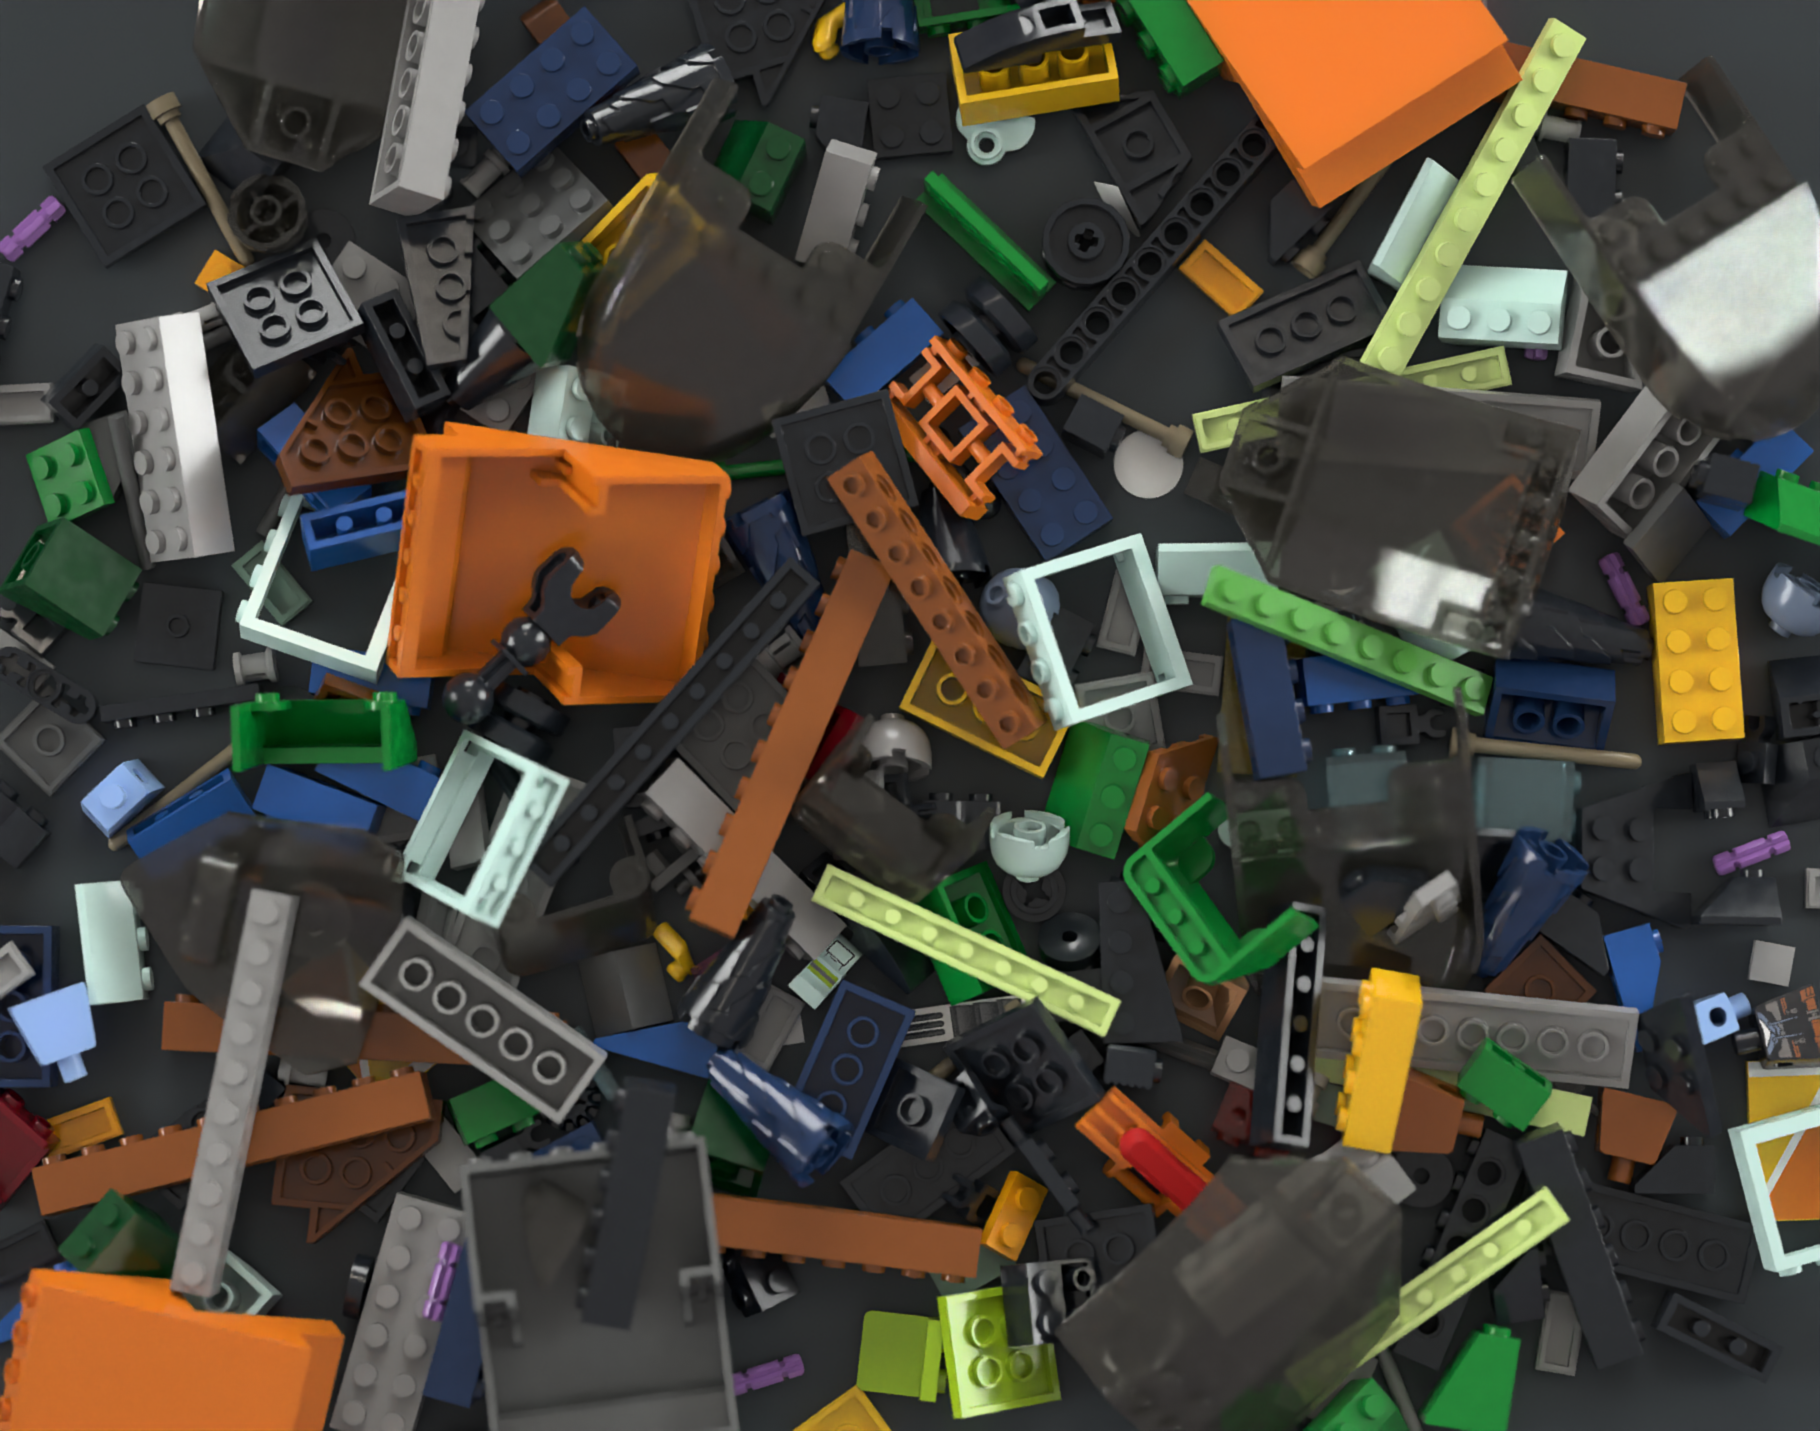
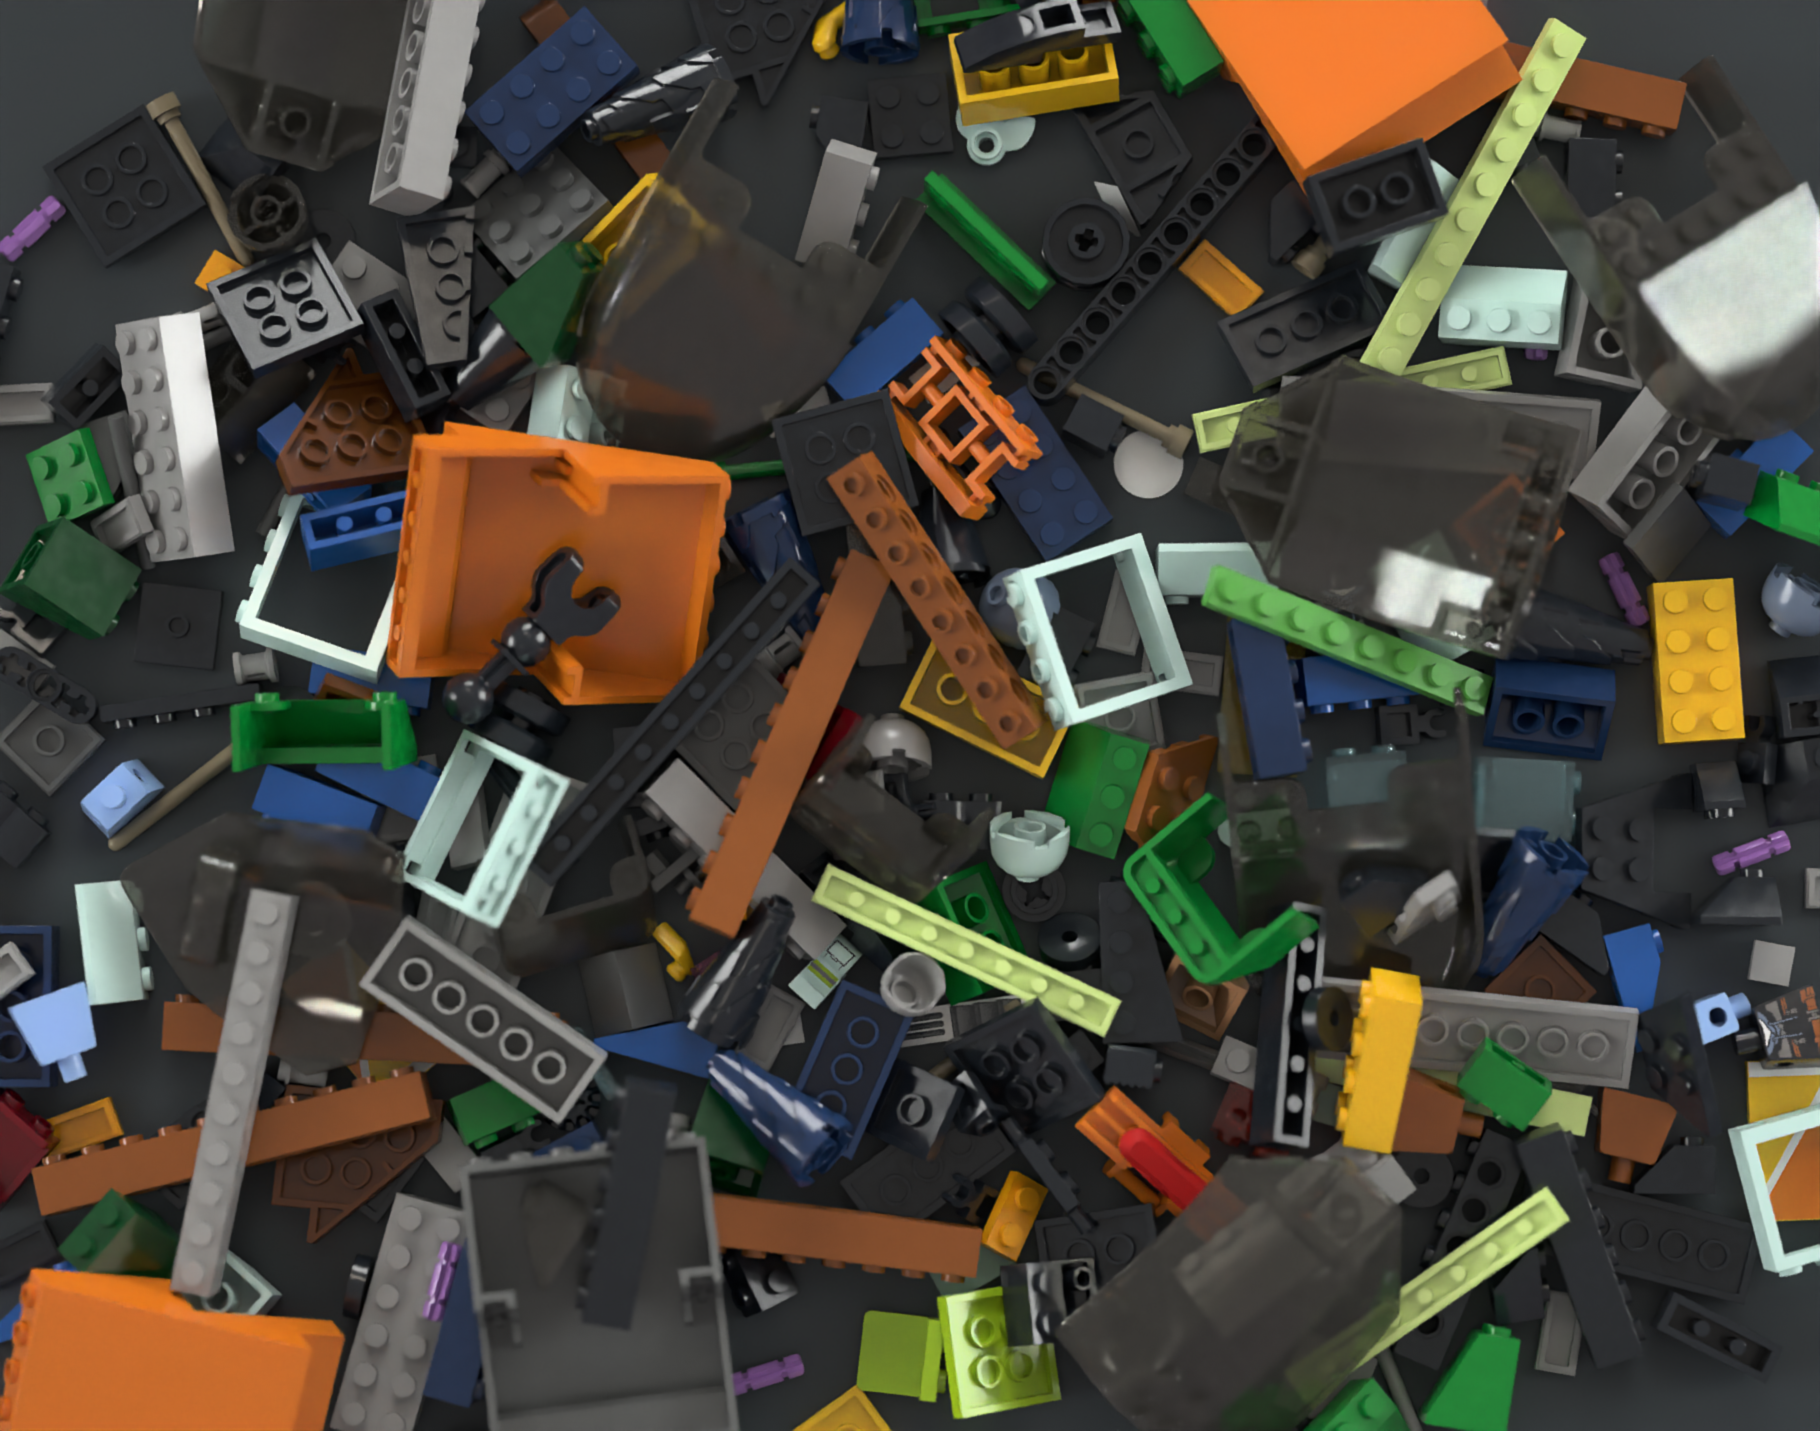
blue brick [126,768,257,880] -> none
sand green tile [231,540,314,627] -> none
dark green slope [701,120,807,225] -> none
dark tan piece [1449,727,1642,769] -> none
none -> light grey tile [90,494,154,553]
none -> light grey hair [880,952,946,1018]
none -> black brick [1302,137,1449,259]
none -> black piece [1302,986,1353,1052]

